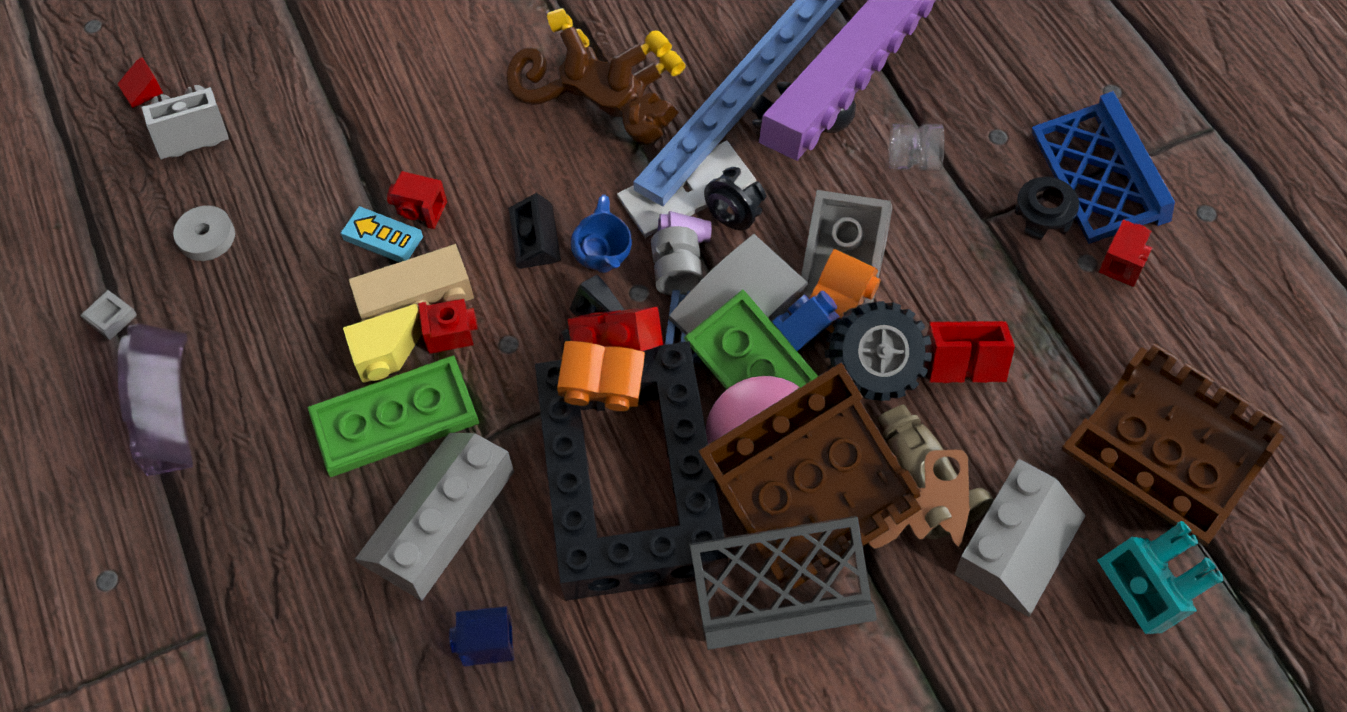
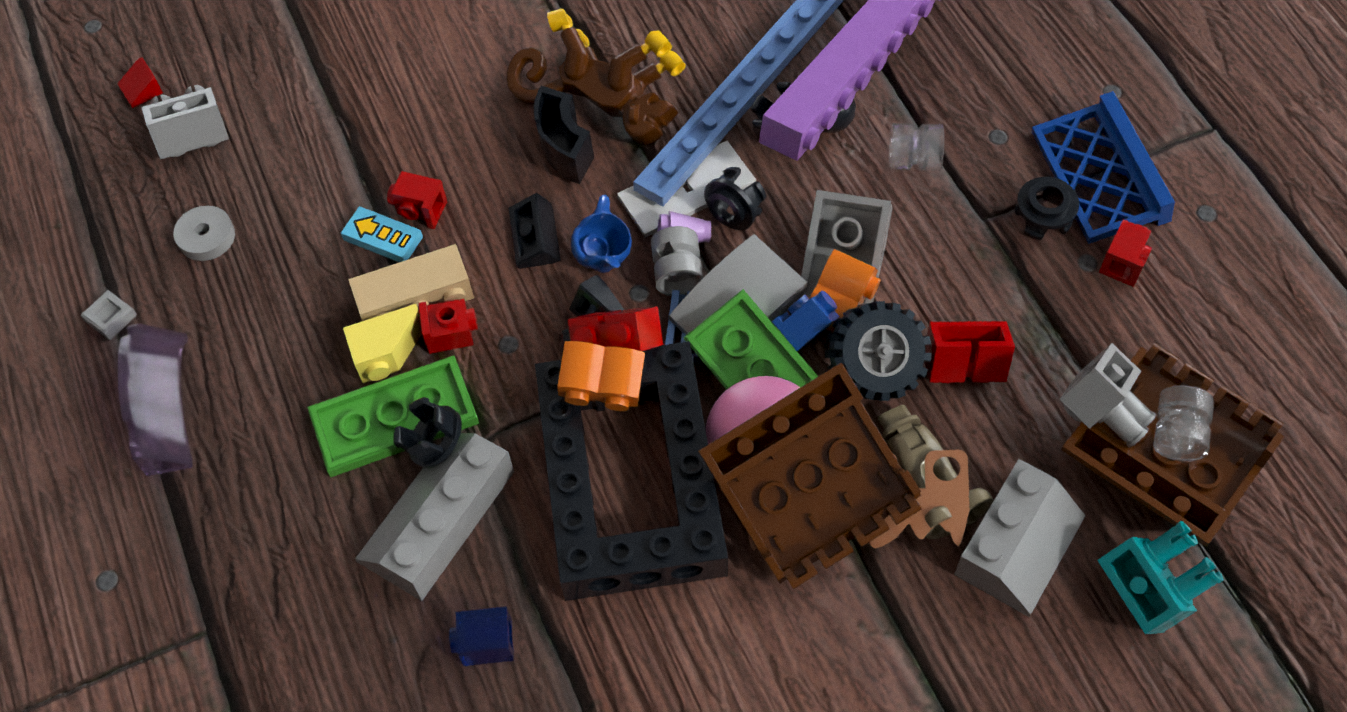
dark grey fence [689,516,877,650] -> none
none -> black piece [393,397,462,468]
none -> black brick [534,86,594,184]
none -> light grey brick [1060,343,1156,448]
none -> clear wheel [1153,385,1214,461]

